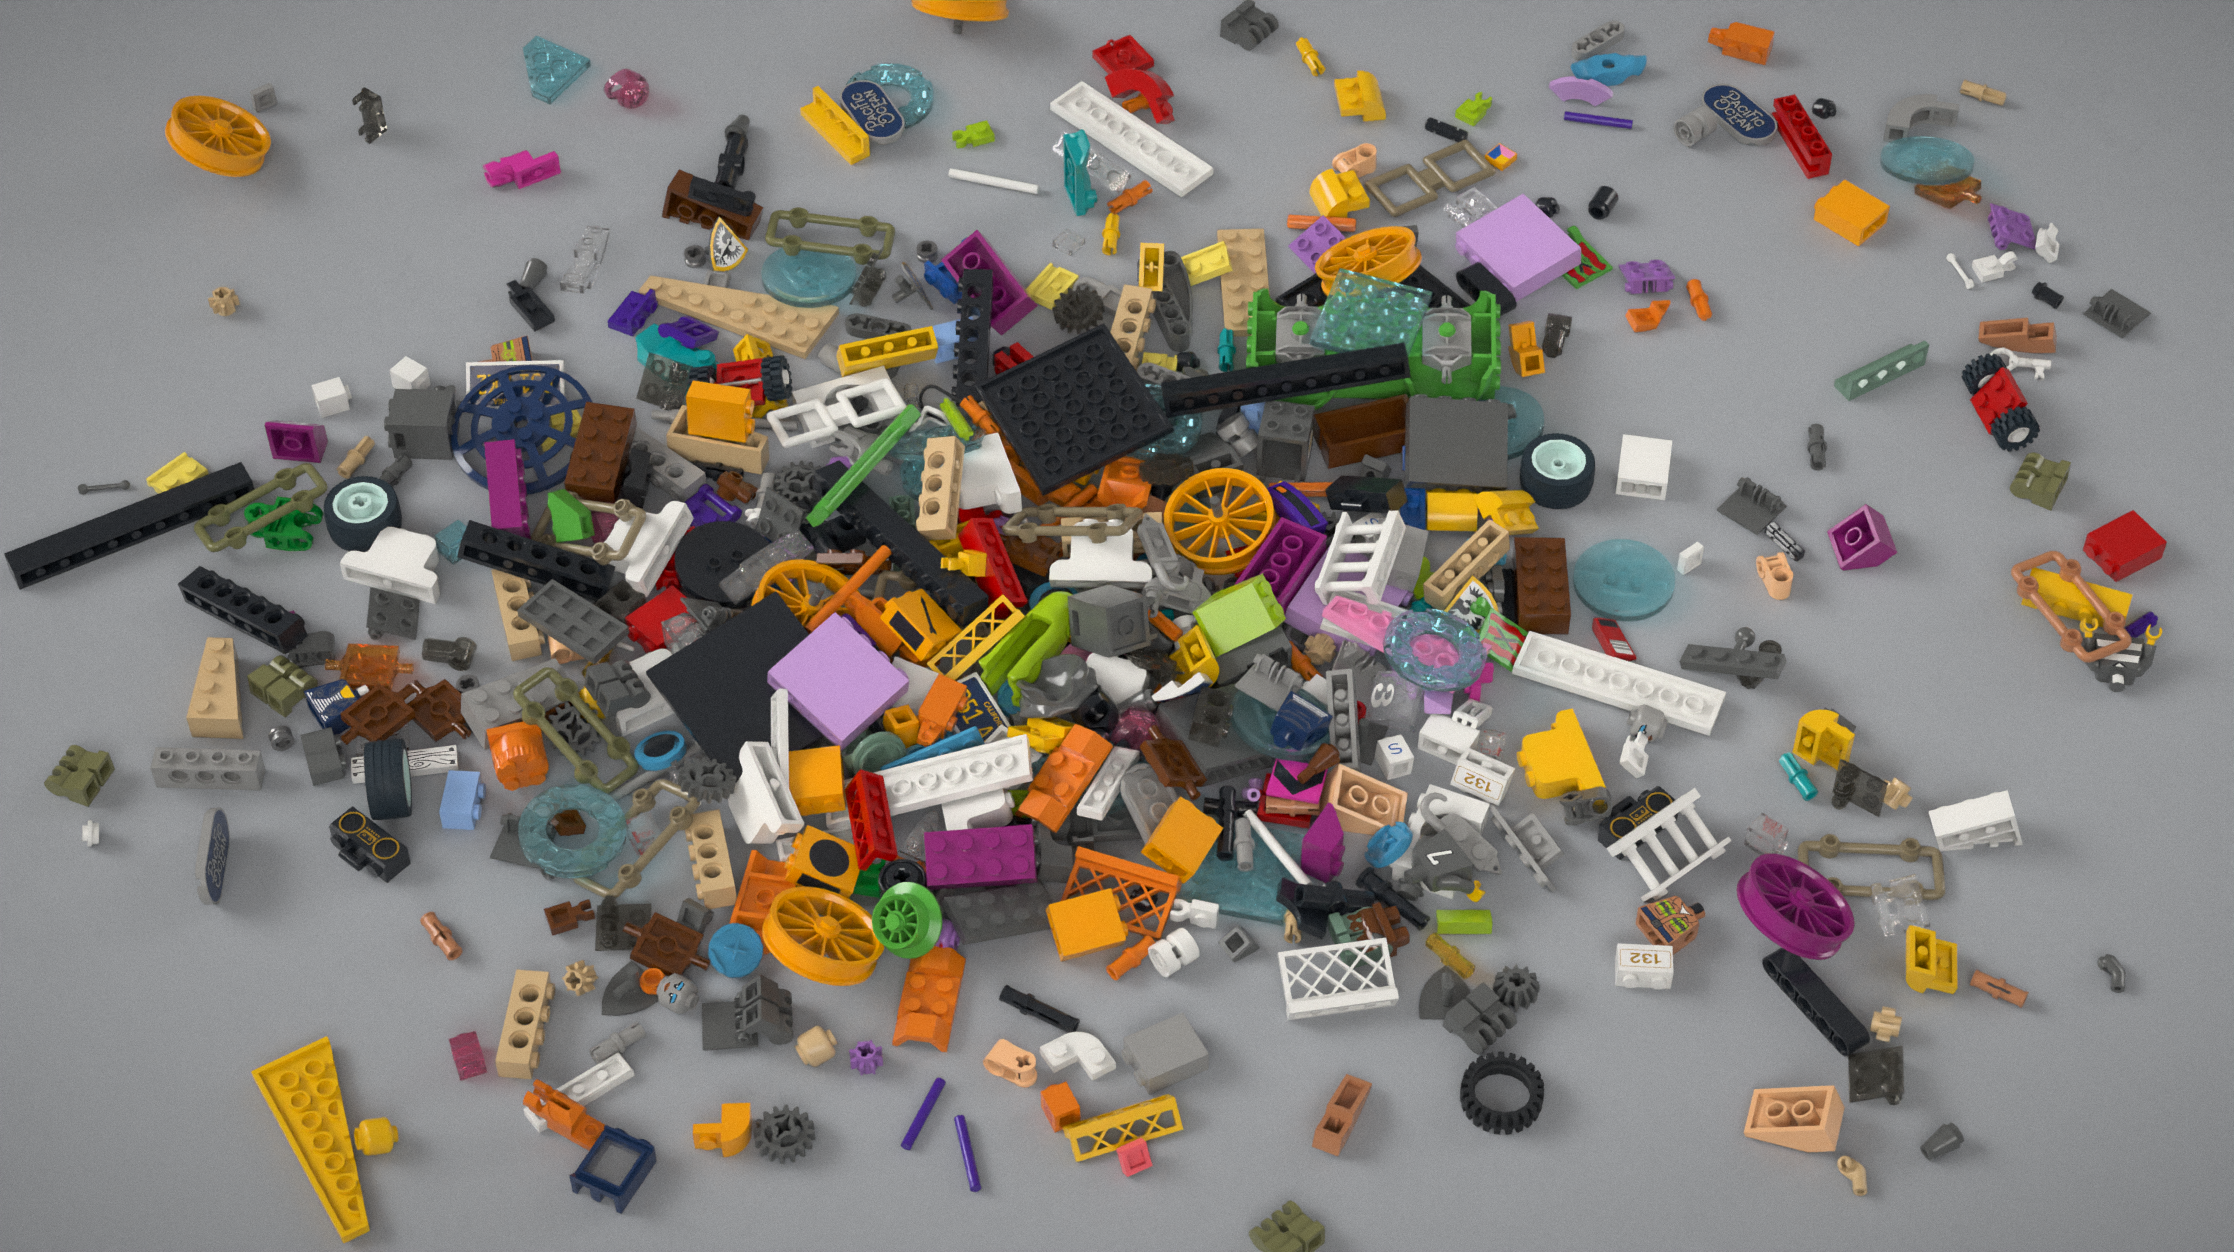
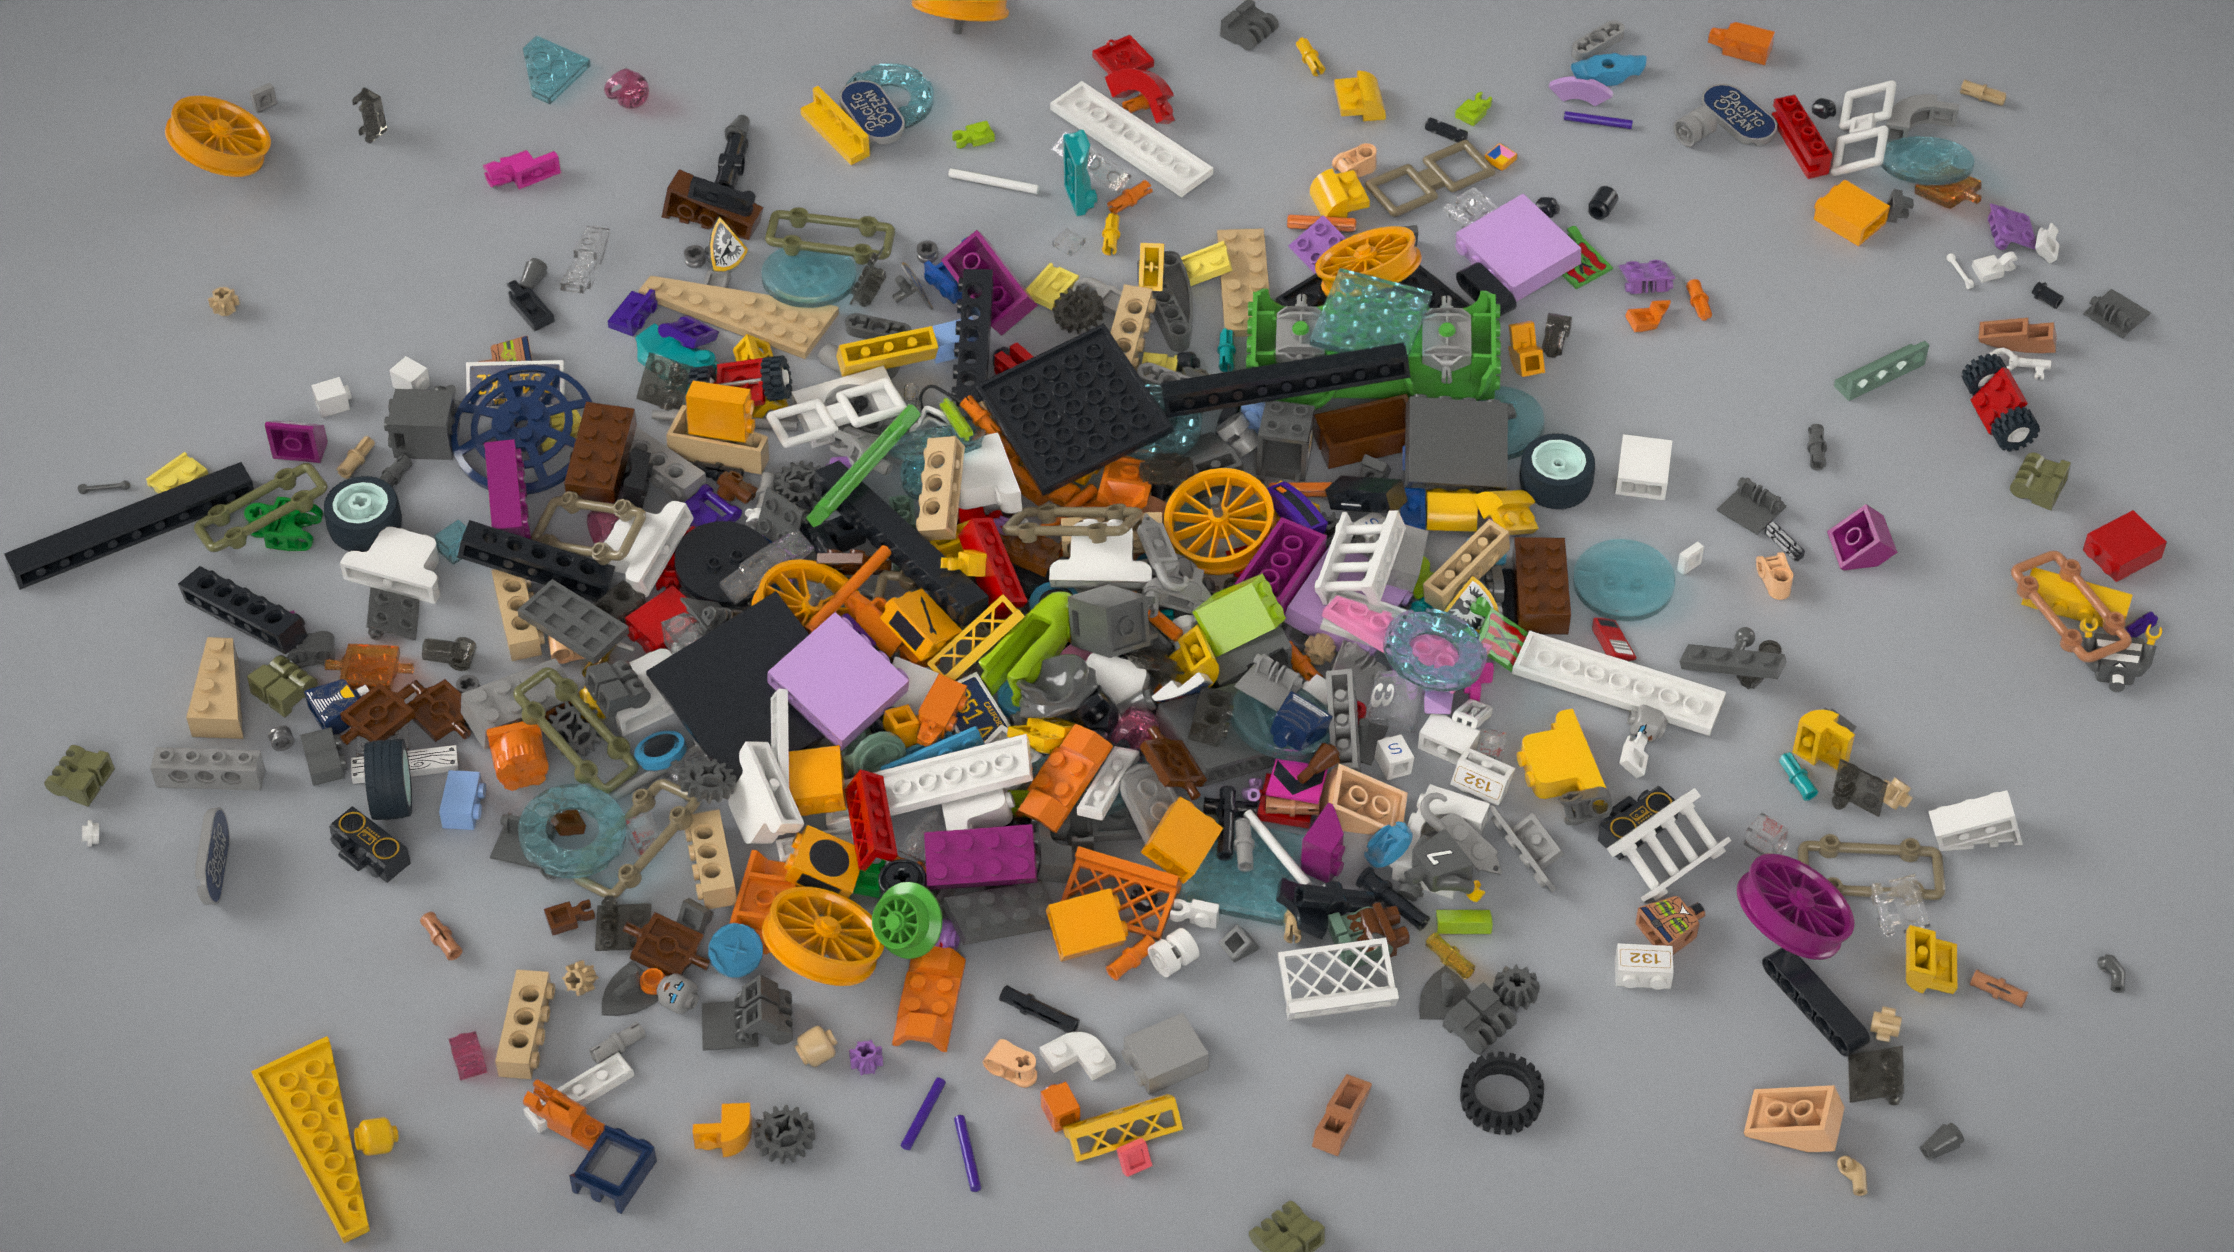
bright green slope [548,489,595,542] -> none
none -> white bar [1831,80,1897,176]
none -> dark grey tile [1886,189,1914,223]

